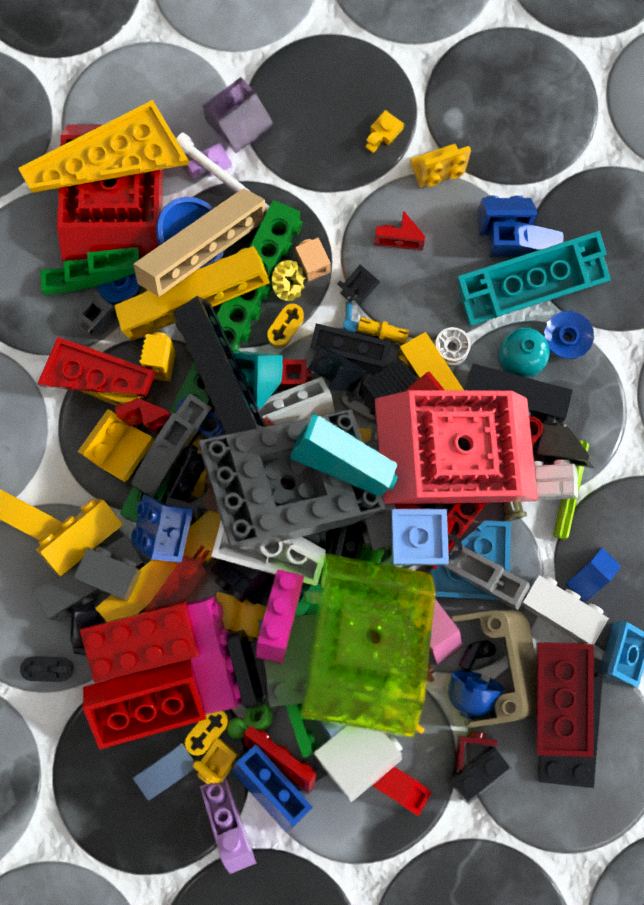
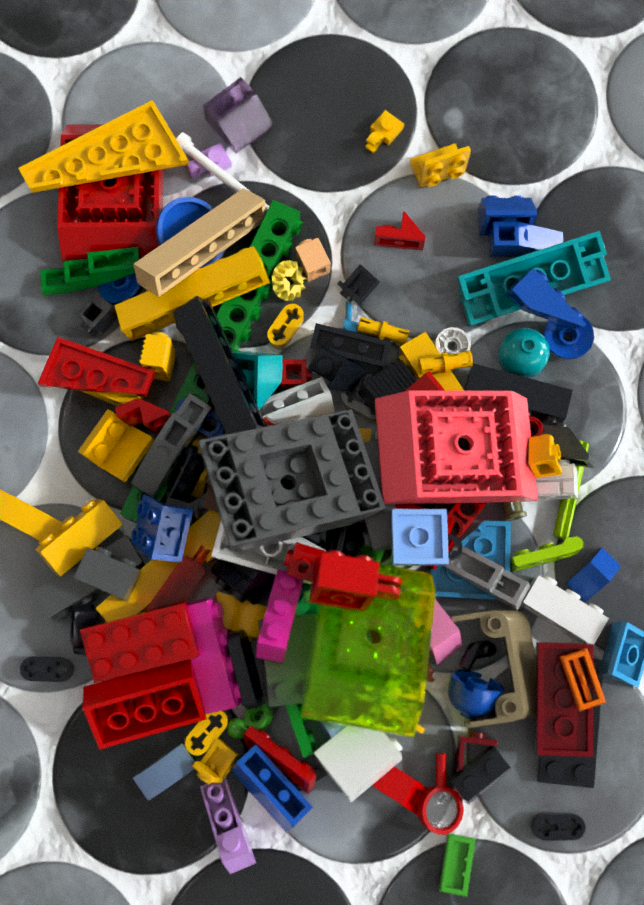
slope [290,414,397,497] -> none
none -> red brick [283,542,327,582]
none -> red brick [309,551,402,612]
none -> piece [417,753,464,835]
none -> yellow pin [419,350,473,375]
none -> bright green plate [438,833,476,897]
none -> blue slope [506,268,586,329]
none -> lime hinge [510,536,584,572]
none -> yellow brick [528,434,562,478]
none -> black beam [531,813,586,841]
none -> orange tile [559,648,606,711]

